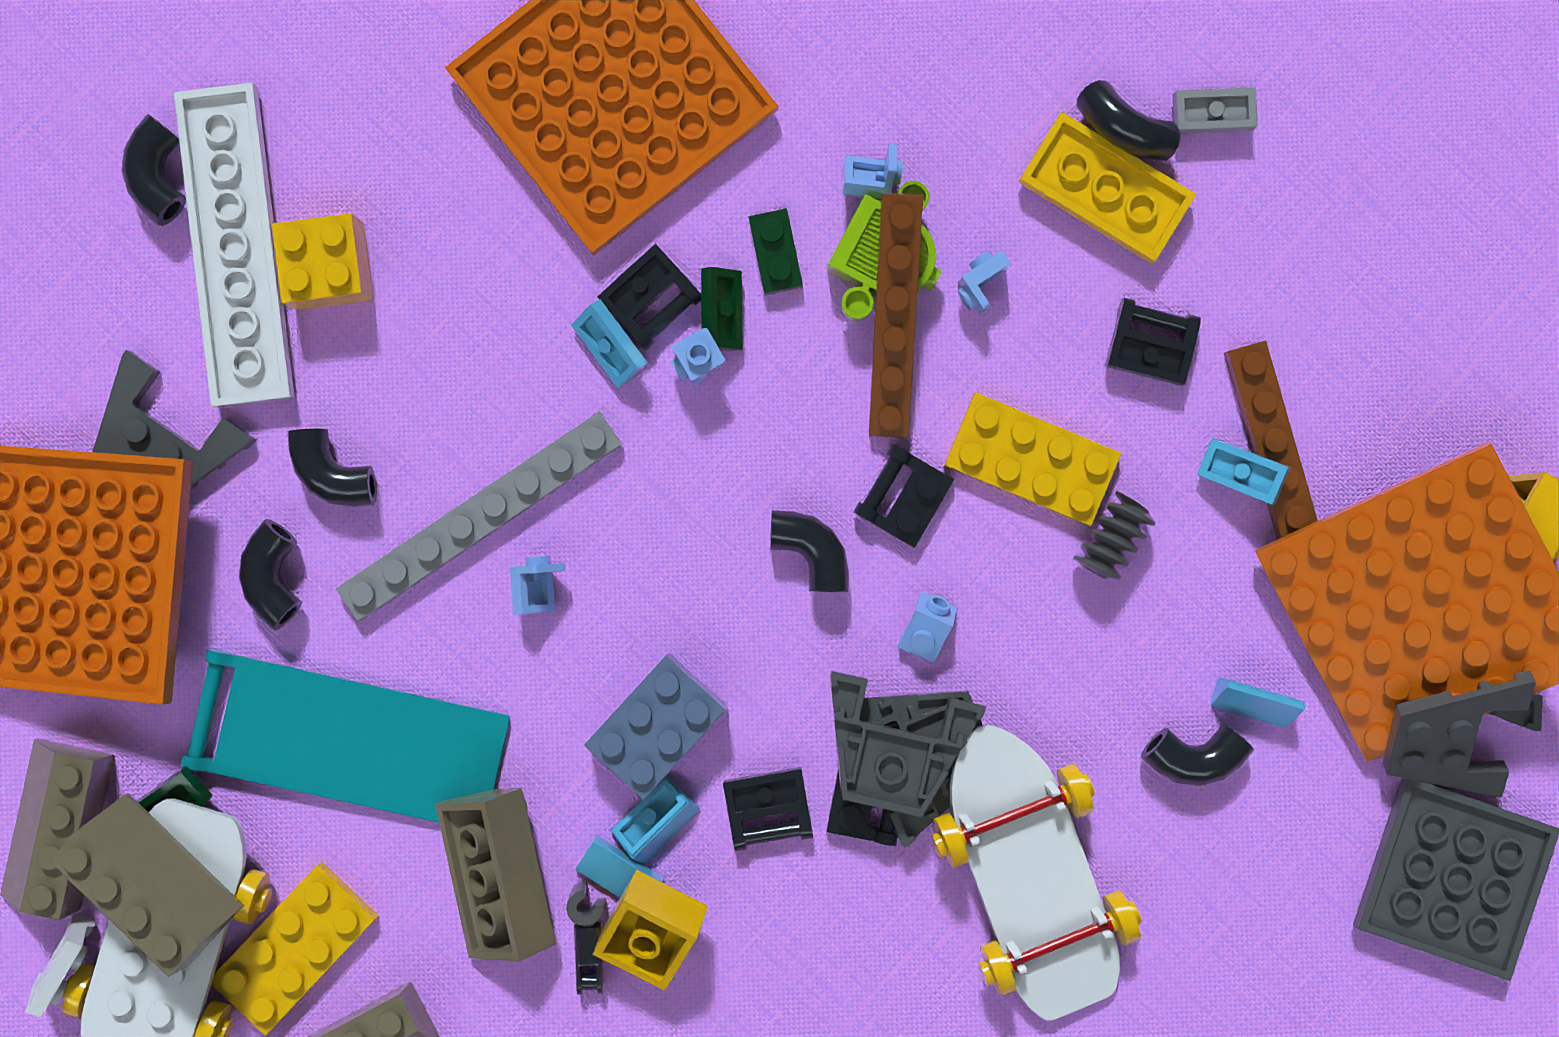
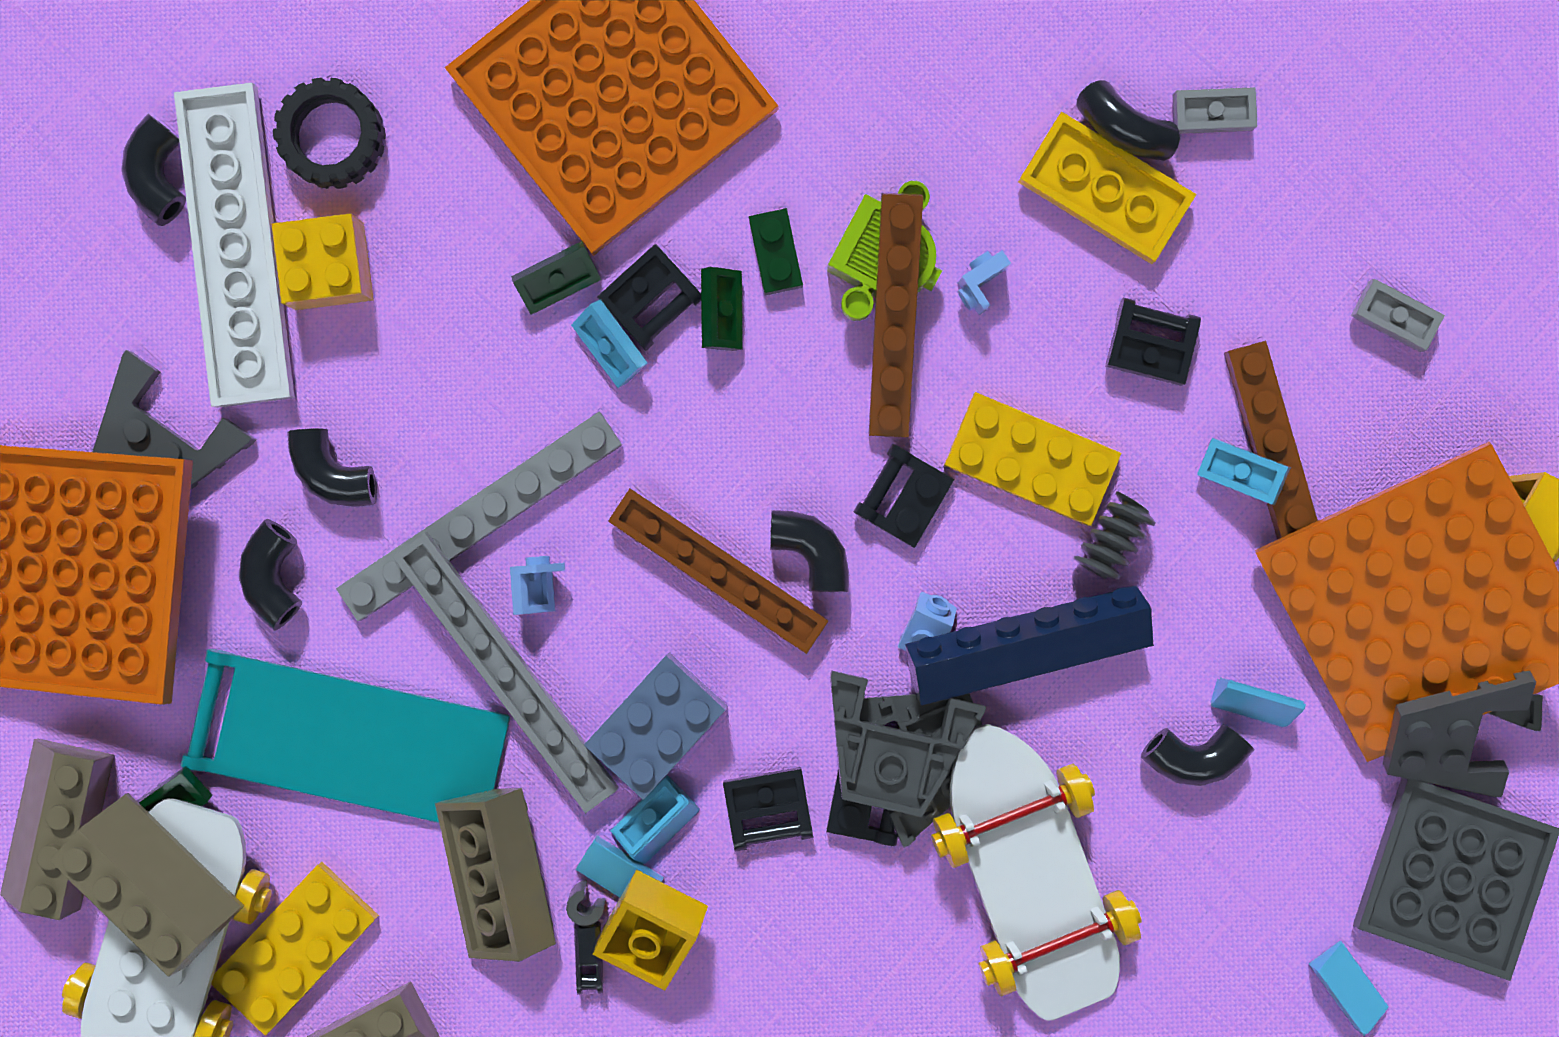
white plate [25,914,95,1018] -> none
light blue bracket [670,328,725,386] -> none
light blue bracket [842,144,903,199] -> none
none -> black tyre [273,77,386,189]
none -> light grey plate [392,532,619,814]
none -> dark green plate [511,241,602,315]
none -> dark orange plate [608,488,828,654]
none -> dark blue brick [905,585,1154,705]
none -> medium azure slope [1309,941,1389,1036]
none -> light grey plate [1351,279,1445,352]

